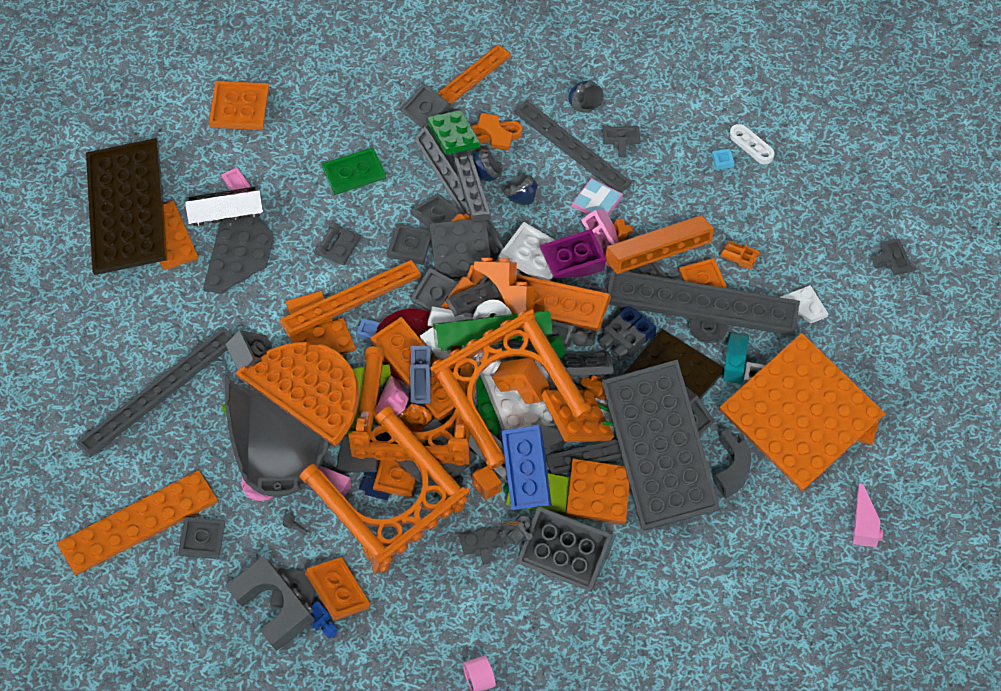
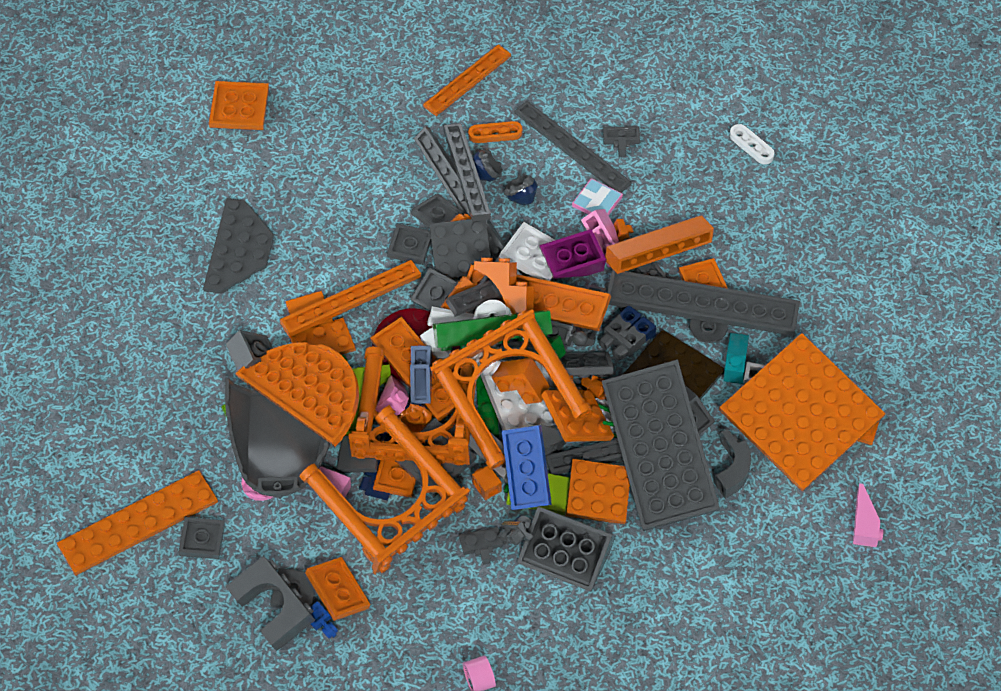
dark grey plate [76,327,233,458] -> none
dark brown plate [86,138,167,275] -> none
orange plate [160,200,198,271] -> none
slope [185,186,263,226] -> none
bright pink tile [221,167,251,190] -> none
dark grey hand [282,513,308,535] -> none
dark grey plate [314,223,361,265] -> none
green plate [322,147,386,195] -> none
medium blue plate [356,318,380,341] -> none
dark grey tile [400,84,451,128] -> none
green plate [427,111,480,155] -> none
orange tile [477,113,513,151] -> none
dark grey hair [568,81,604,113] -> none
medium azure plate [712,149,734,170] -> none
orange arm [720,240,760,269] -> none
white wing [781,285,828,323] -> none
dark grey hinge [873,238,913,275] -> none

